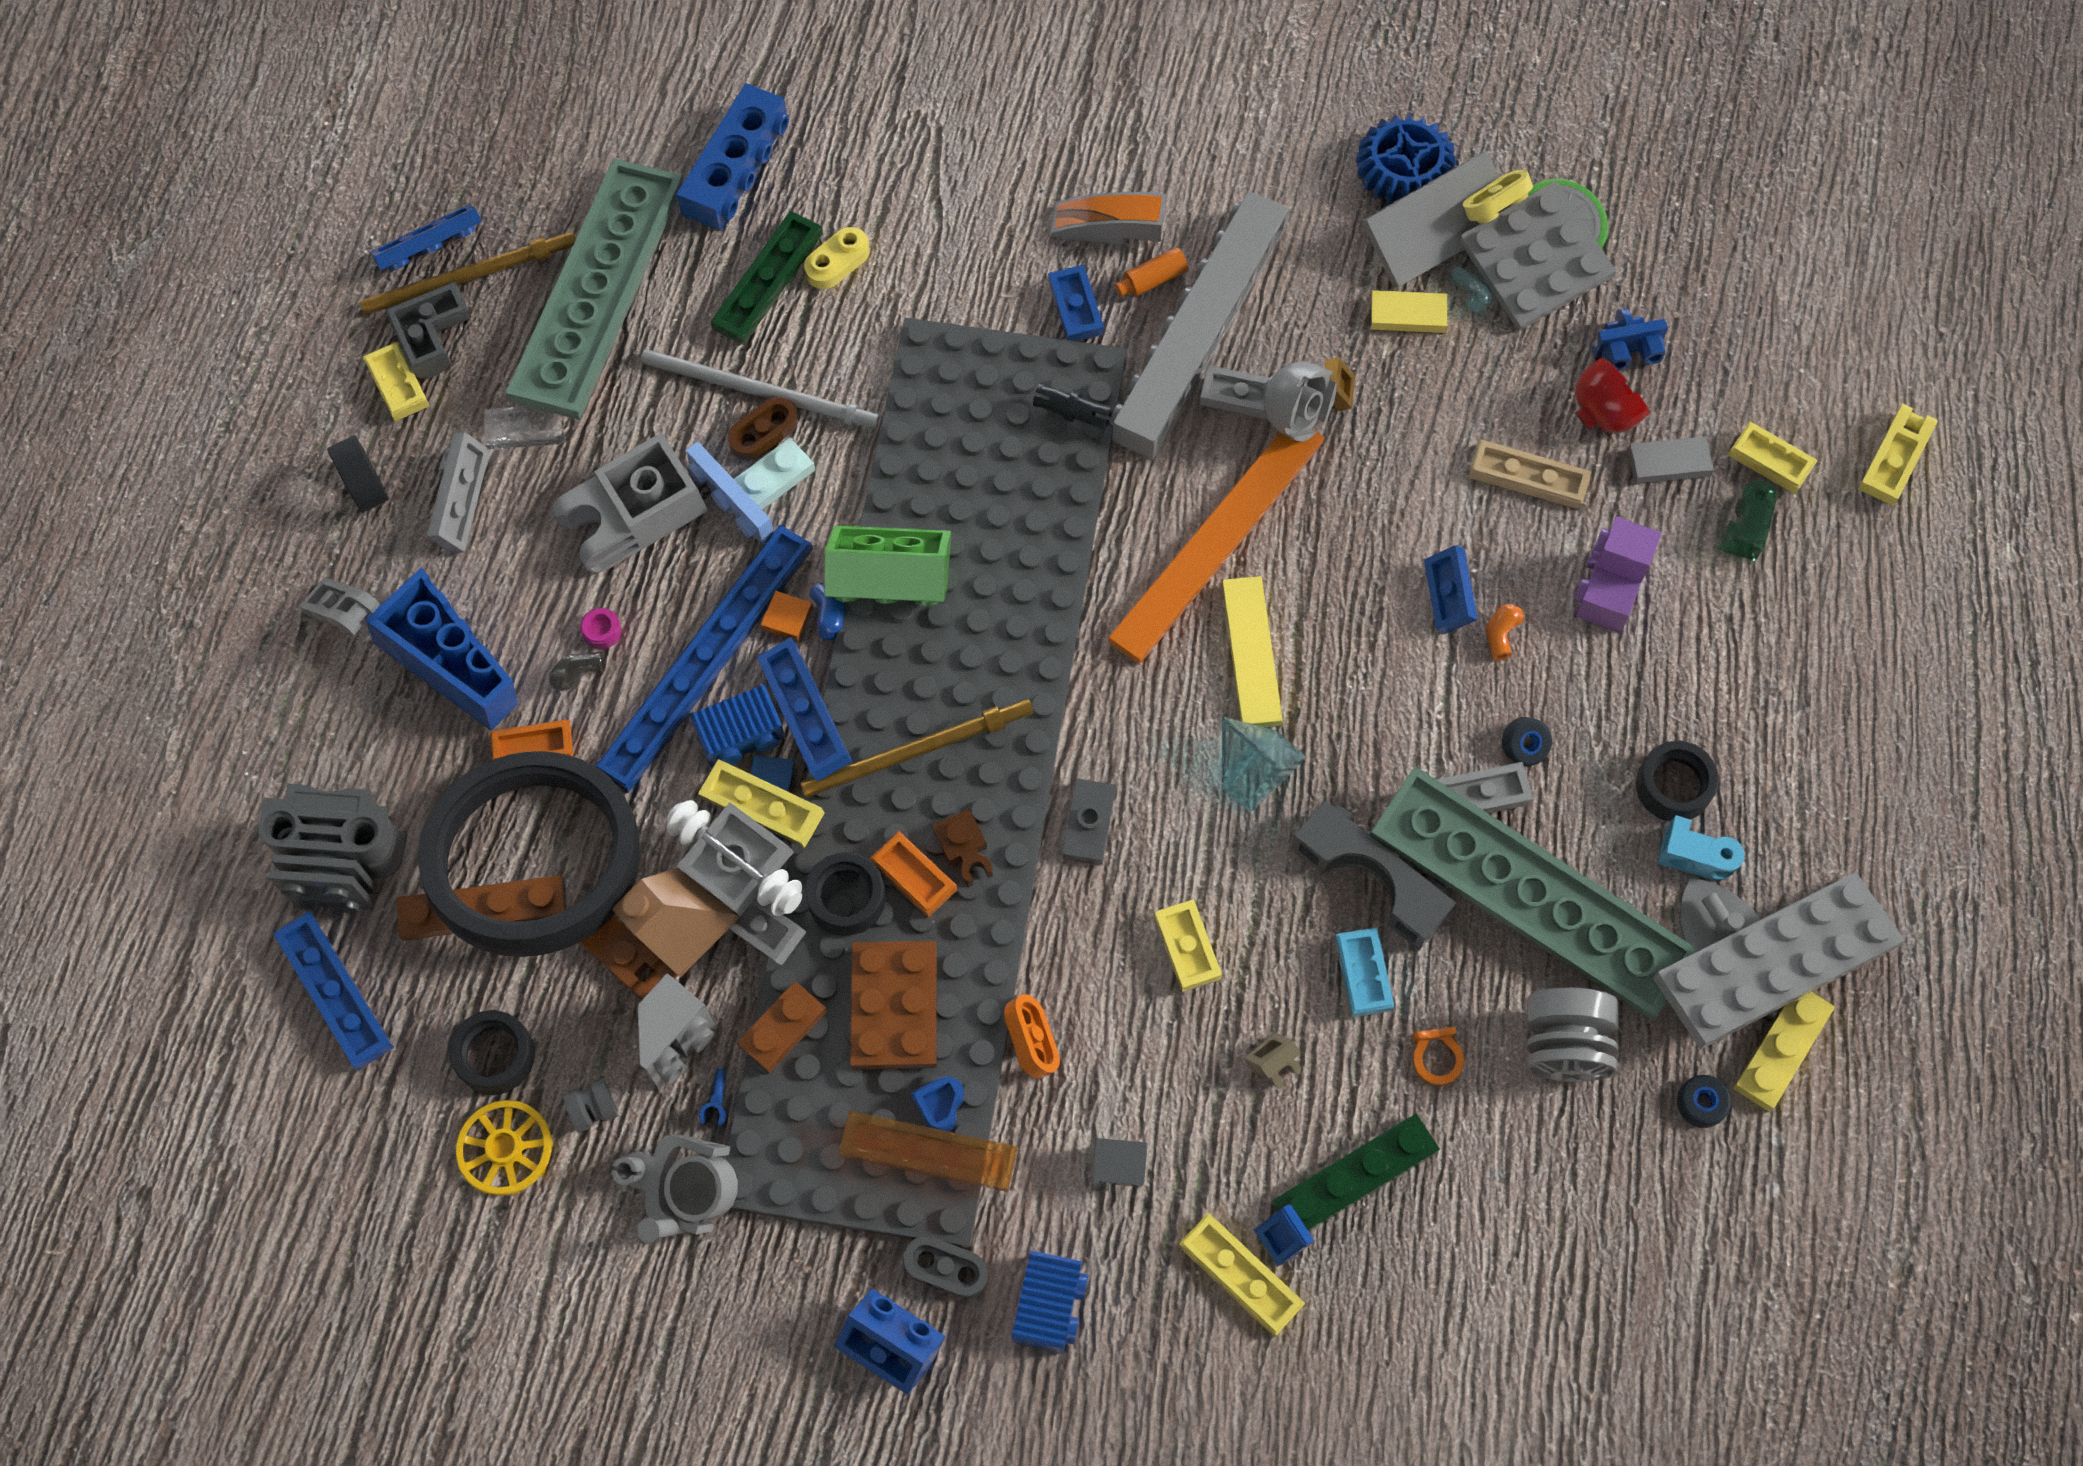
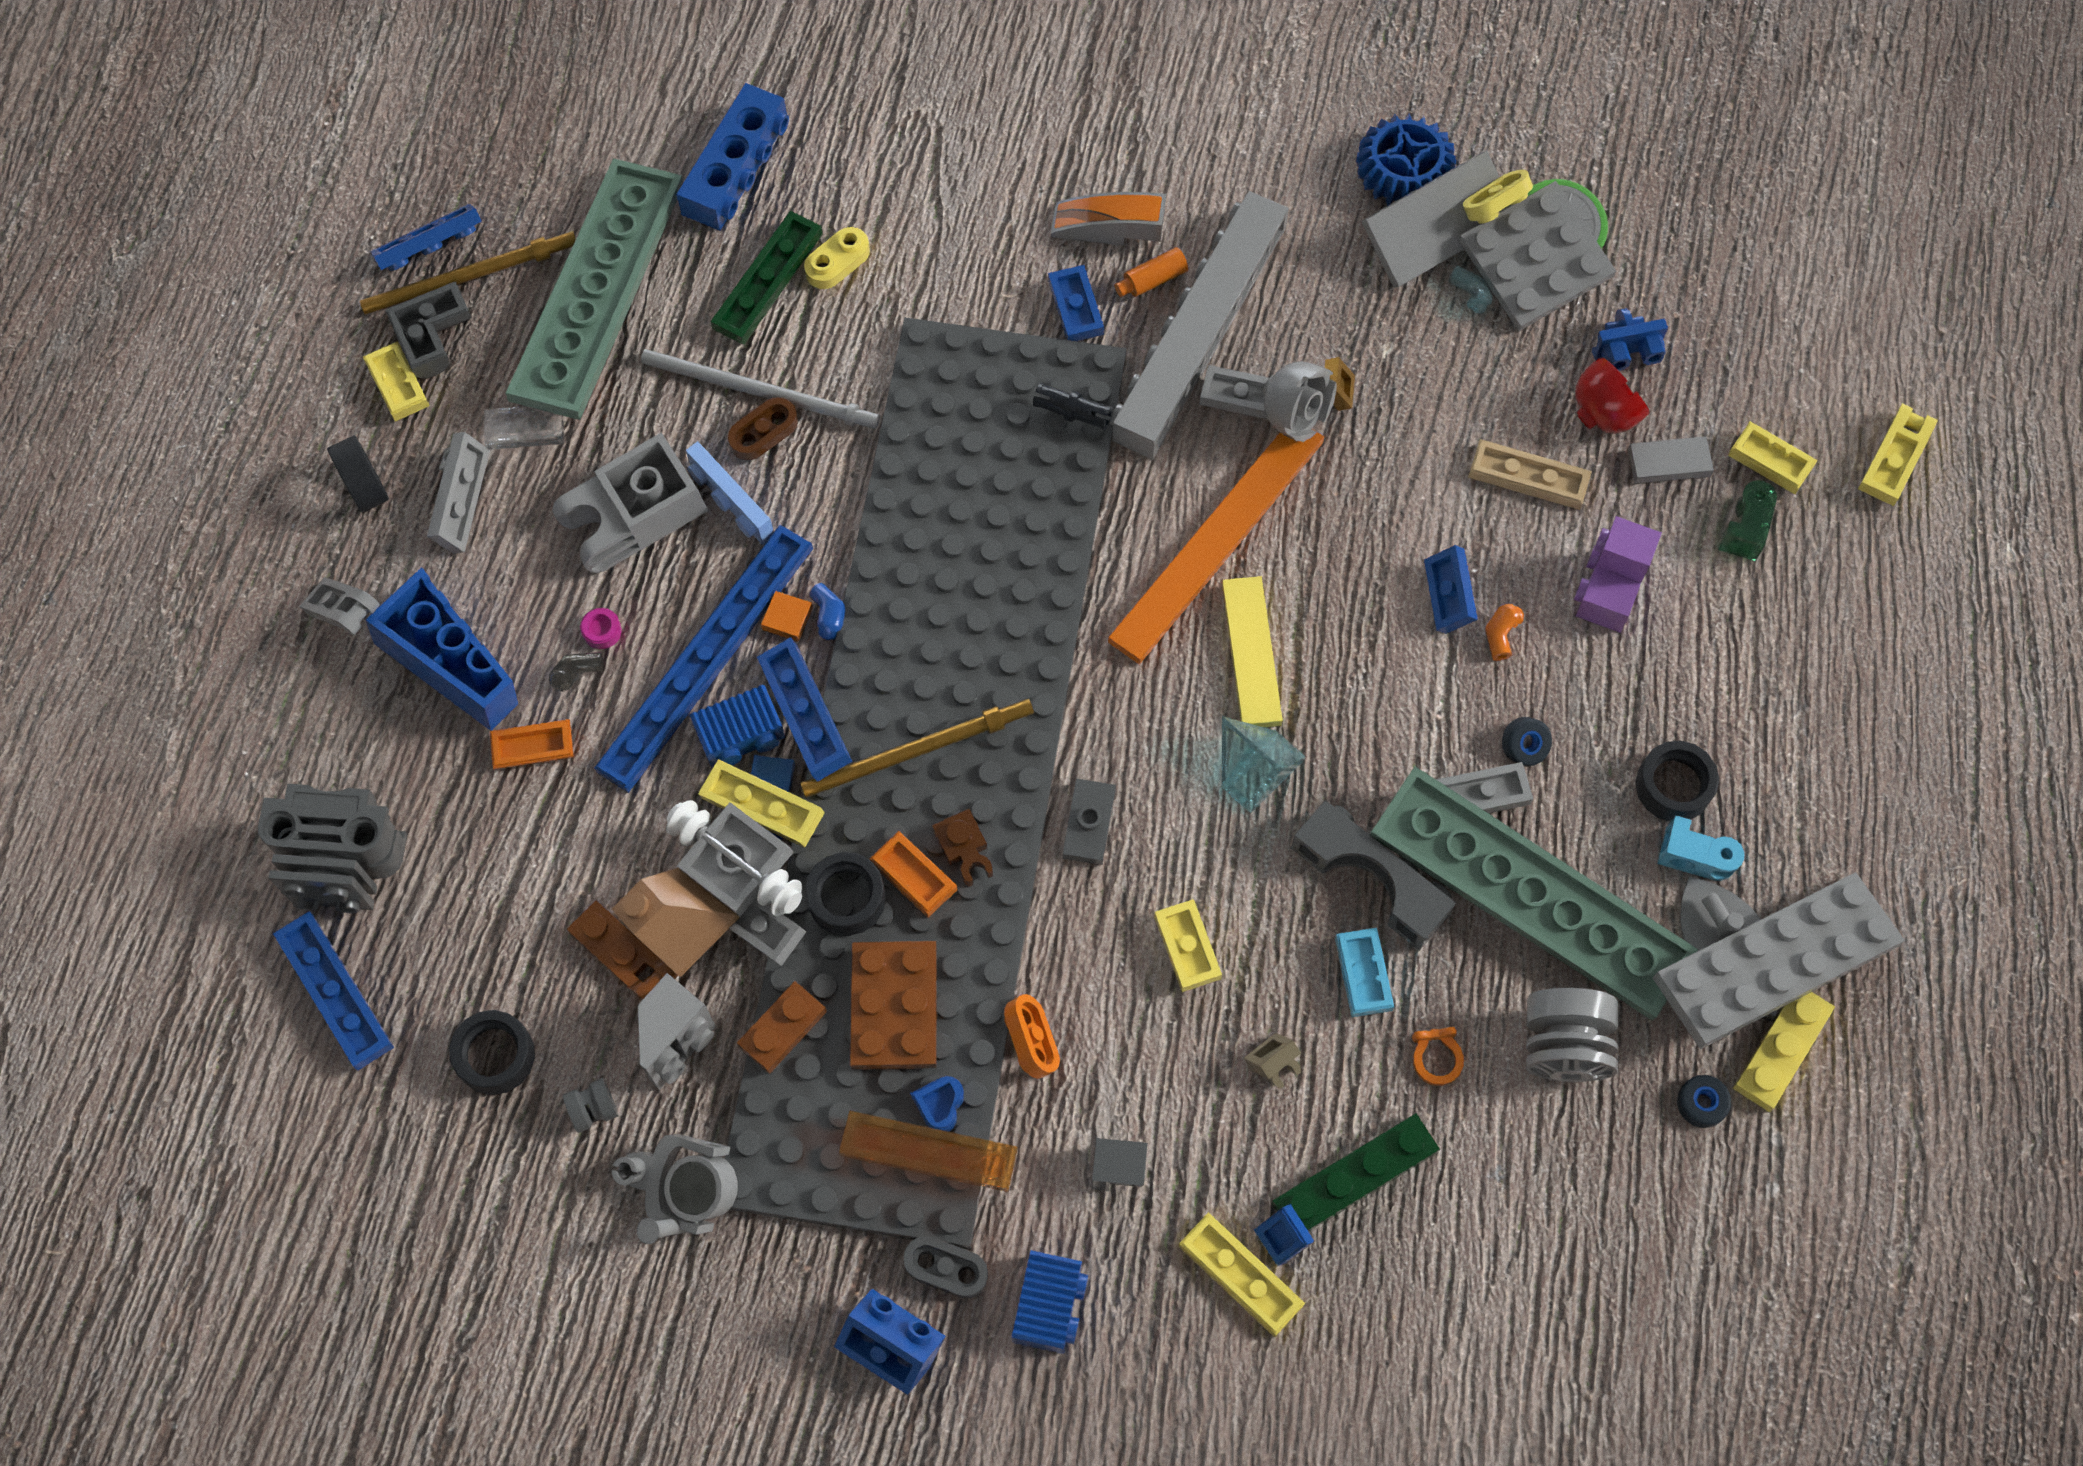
dark orange plate [397,875,566,941] -> none
black tyre [418,751,640,957] -> none
yellow wheel [456,1100,553,1196] -> none
blue hand [699,1068,728,1127] -> none
light aqua plate [734,438,815,510] -> none
bright green slope [825,525,951,606] -> none
light yellow tile [1371,290,1447,333] -> none

